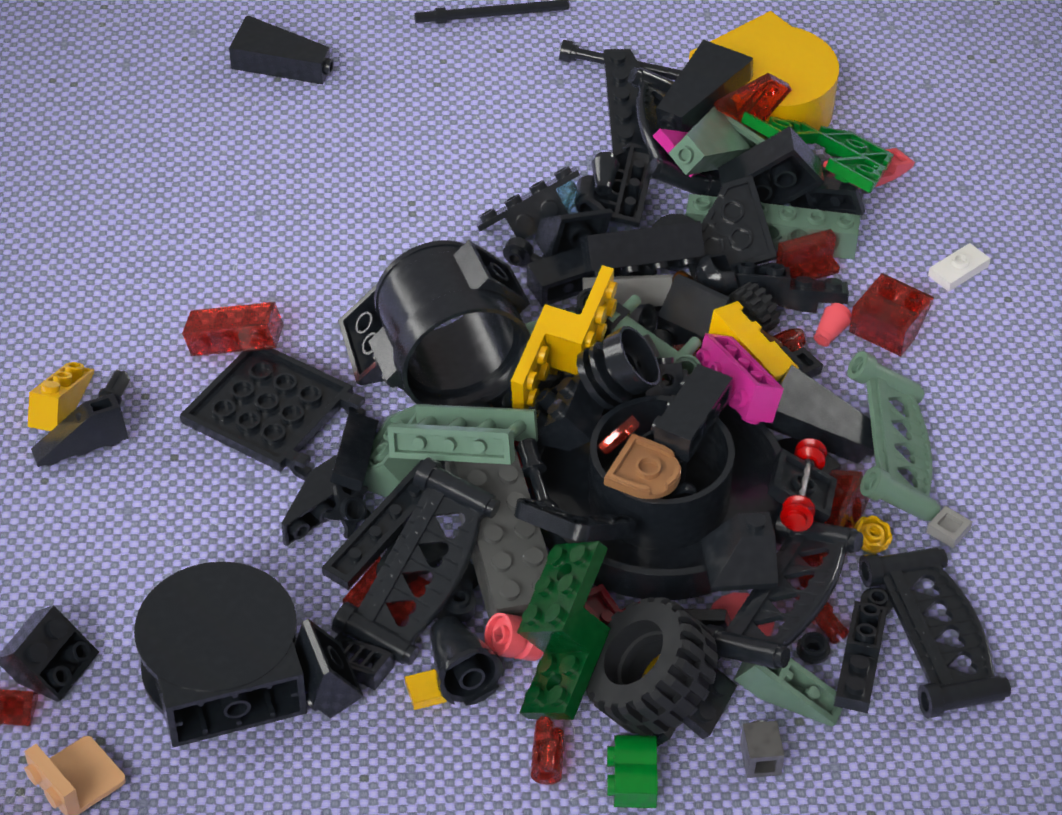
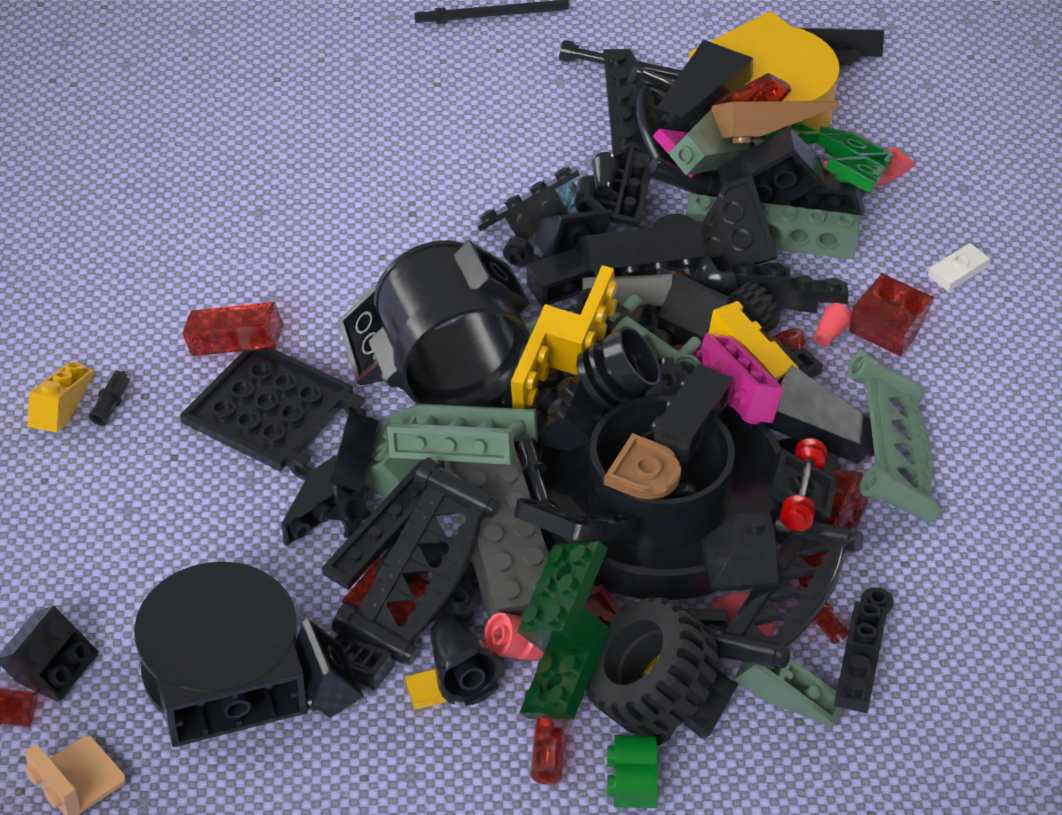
black slope [31,393,129,467] -> none
black slope [229,16,334,85] -> none
clear red tile [598,415,640,454] -> none
flat silver brick [740,720,785,778] -> none
clear red bracket [776,229,840,280] -> none
black plate [796,632,830,664] -> none
yellow plate [854,515,893,553] -> none
black piece [859,547,1011,719] -> none
light grey plate [926,506,973,548] -> none
none -> medium nougat wedge [712,101,839,144]
none -> black bracket [796,27,884,66]

